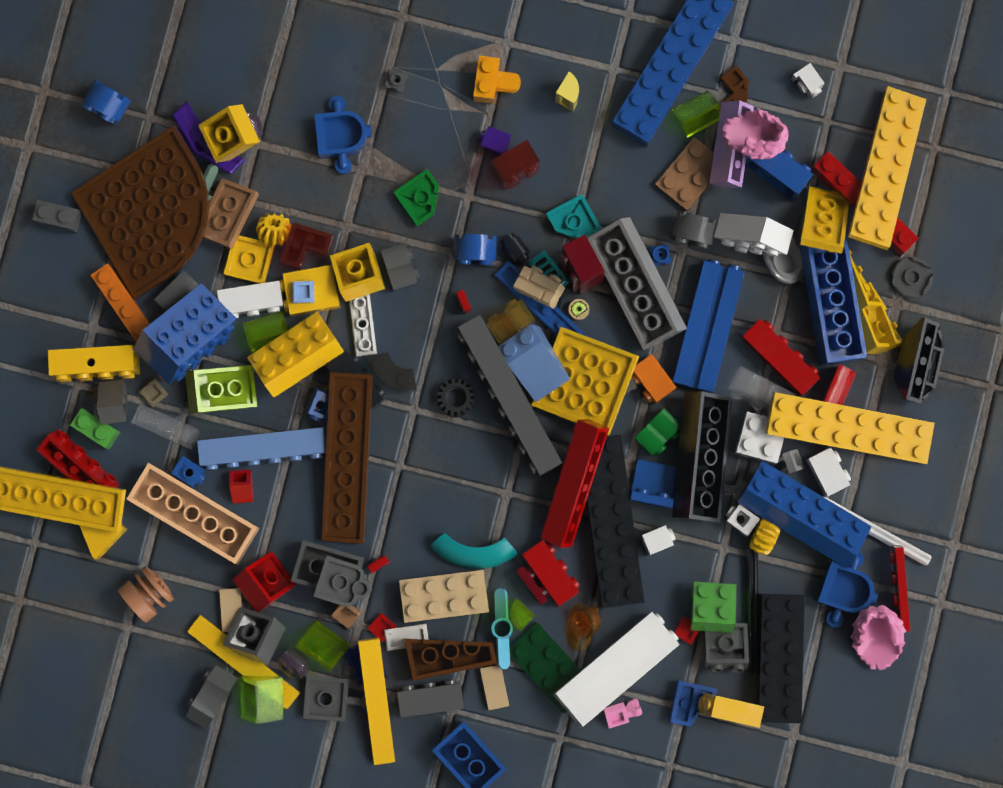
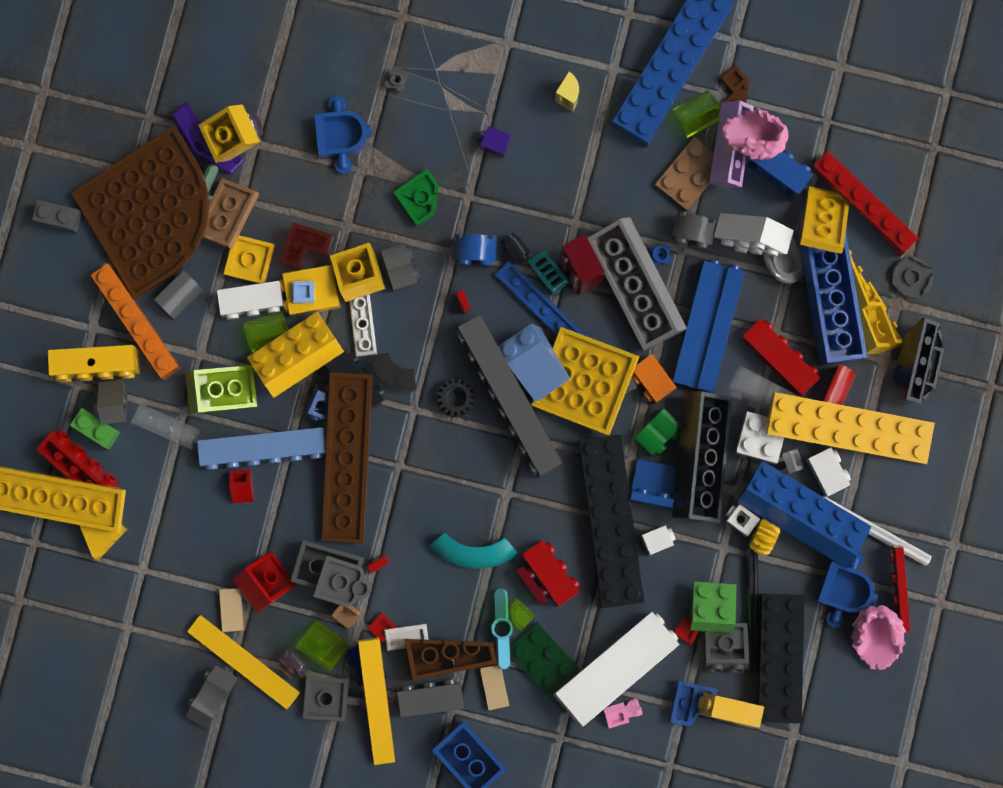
blue brick [82,80,132,125] -> none
nougat wheel [118,566,174,623] -> none
light nougat brick [127,463,260,565] -> none
blue brick [133,283,237,385] -> none
dark tan tile [139,378,169,408] -> none
blue brick [171,456,206,488] -> none
dark grey slope [223,607,286,666] -> none
clear neon green slope [240,676,283,724] -> none
yellow gear [256,212,292,248] -> none
tan brick [399,570,489,623] -> none
light orange brick [473,55,521,104] -> none
clear yellow brick [486,299,535,346] -> none
clear red brick [491,140,540,190] -> none
tan brick [513,265,565,309] -> none
red brick [541,419,609,548] -> none
teal plate [546,194,602,239] -> none
clear orange piece [566,603,601,652] -> none
tile [568,299,589,321] -> none
white brick [791,63,824,98] -> none
yellow plate [848,86,926,250] -> none

